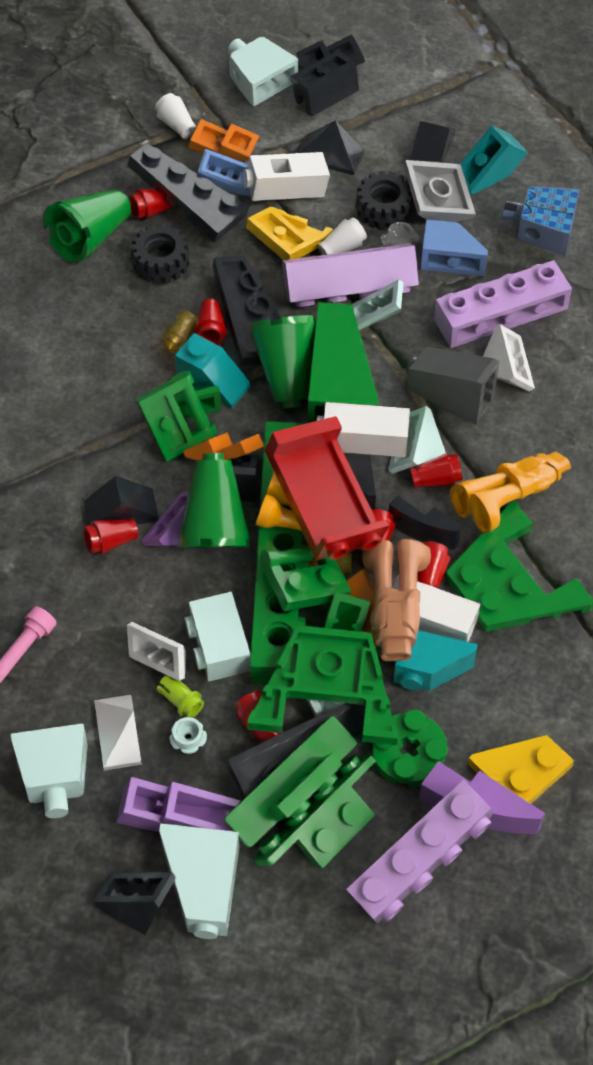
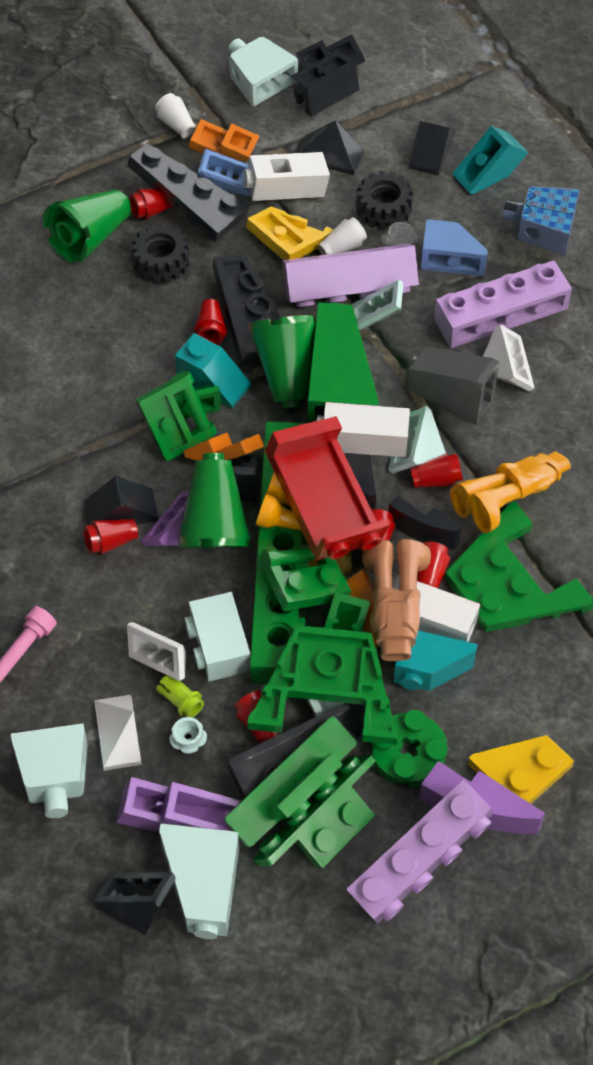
clear yellow pin [163,310,197,352] -> none
light grey slope [403,160,476,222] -> none

